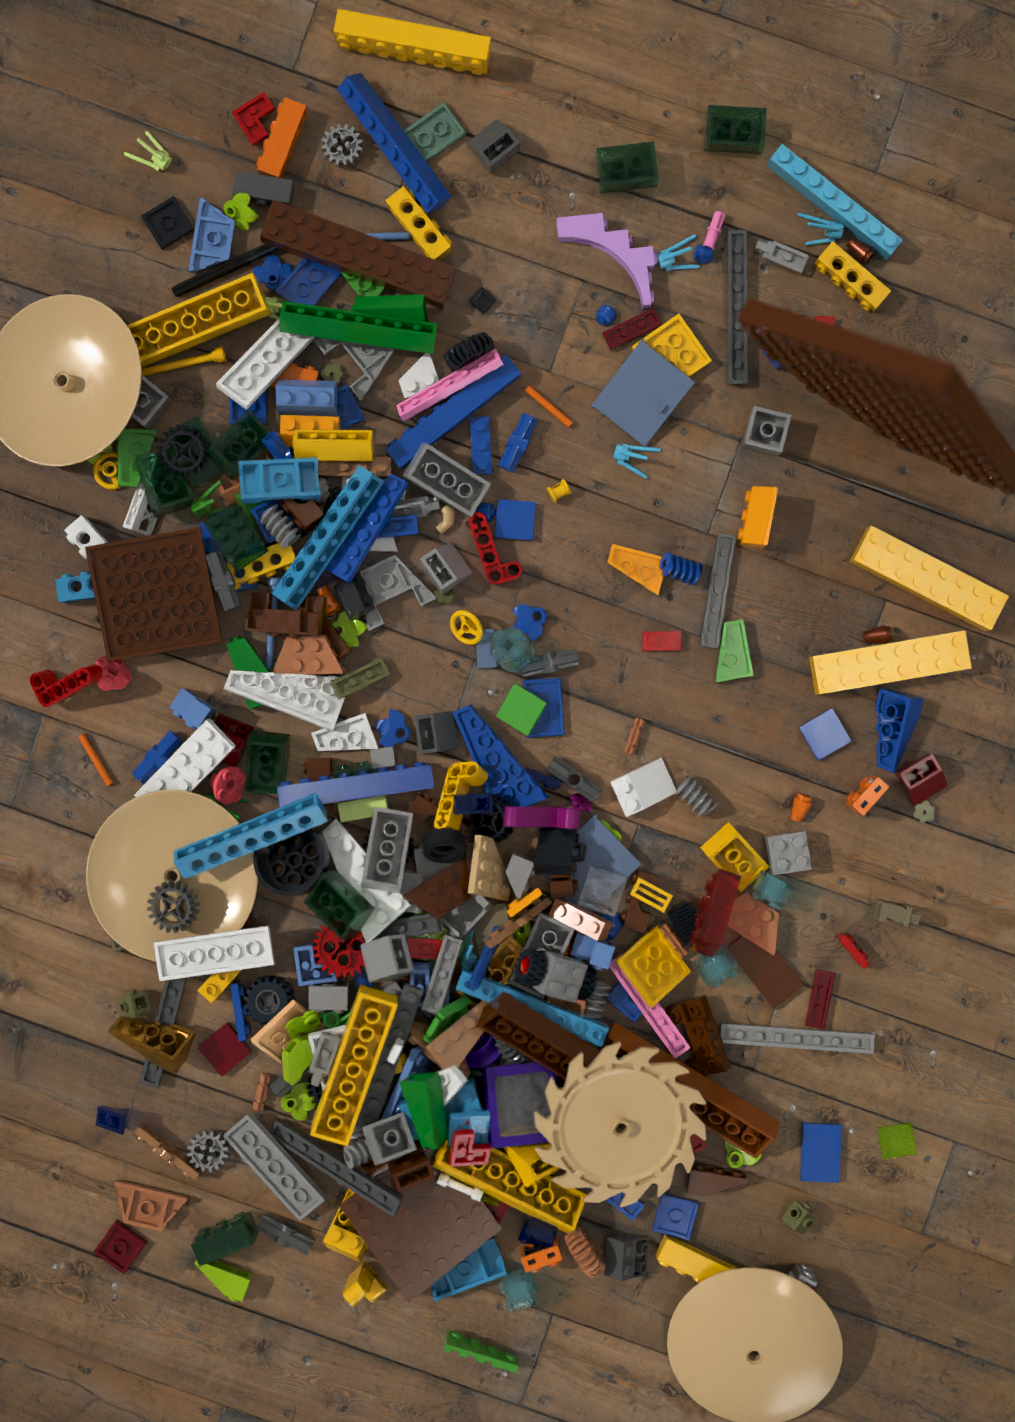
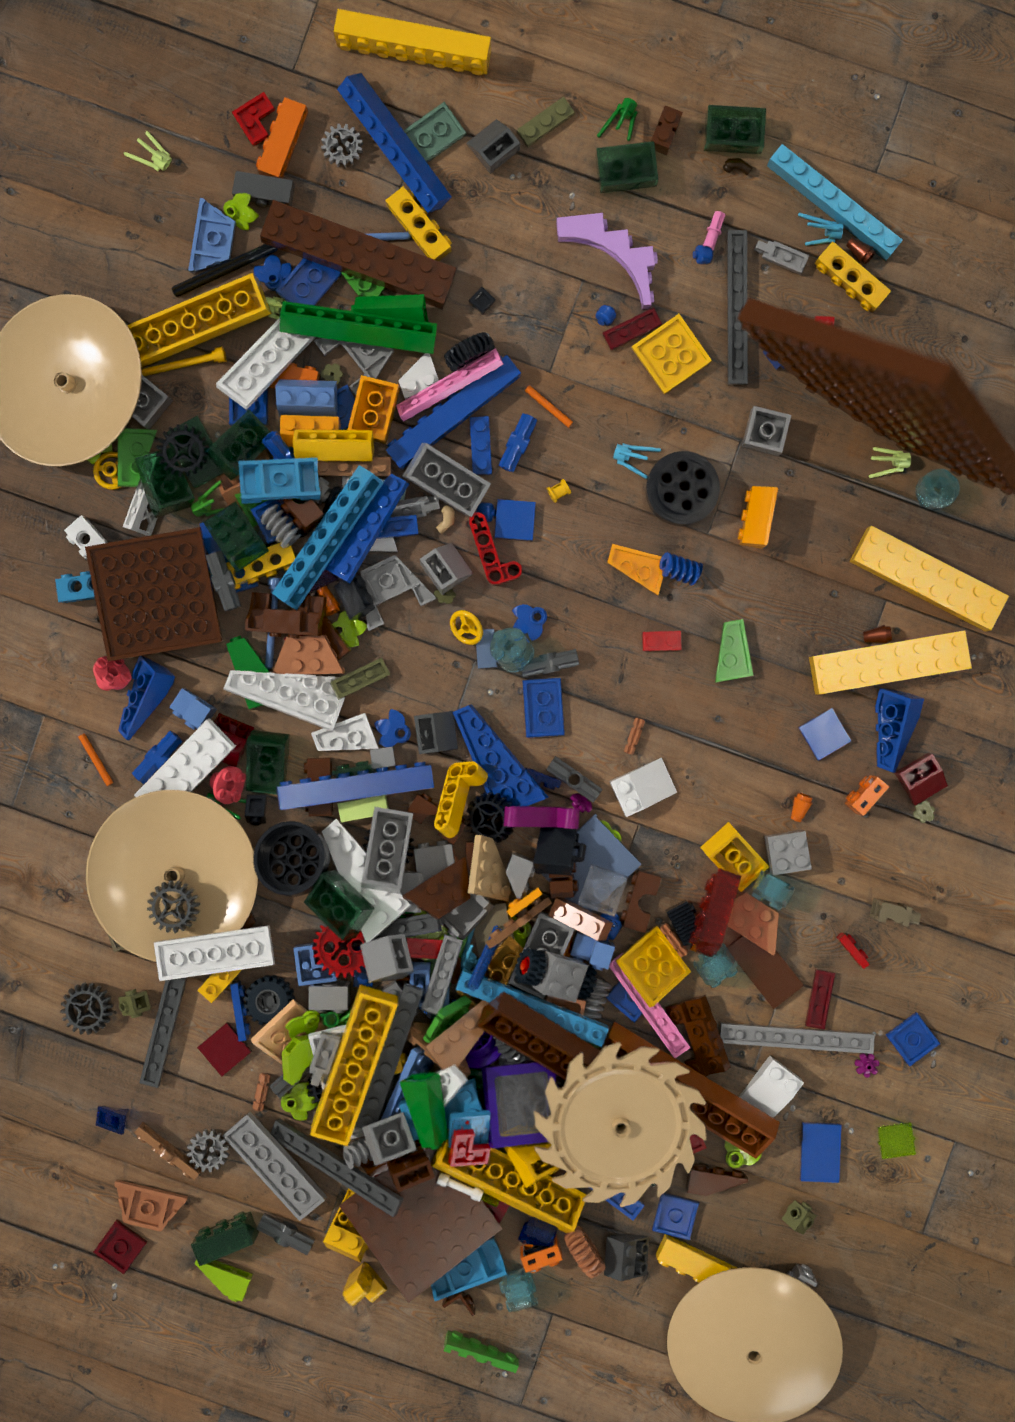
red beam [29,664,103,707] -> none
pearl gold wedge [108,1016,196,1074] -> none
black tile [141,196,195,250] -> none
dark azure brick [174,793,328,879] -> none
white tile [387,1038,404,1064] -> none
black tyre [423,828,466,863] -> none
clear blue slope [453,793,493,815] -> none
bright green tile [496,683,548,736] -> none
sand blue piece [591,339,695,446] -> none
yellow tile [630,877,673,913] -> none
medium azure plant [657,235,700,272] -> none
light grey piece [676,775,718,817] -> none
dark grey tile [699,533,737,649] -> none
none -> dark grey gear [60,982,113,1035]
none -> blue wedge [118,656,175,740]
none -> black bracket [245,795,267,826]
none -> light orange slope [348,375,400,444]
none -> reddish brown bracket [442,1291,475,1317]
none -> olive plate [517,96,575,147]
none -> green plant [597,98,638,141]
none -> black wheel [645,451,720,526]
none -> reddish brown piece [649,105,683,155]
none -> dark brown arm [723,158,753,175]
none -> white slope [739,1056,804,1118]
none -> magenta plant [854,1053,879,1078]
none -> yellowish green plant [869,447,911,478]
none -> blue tile [886,1012,940,1066]
none -> clear light blue brick [915,469,960,510]

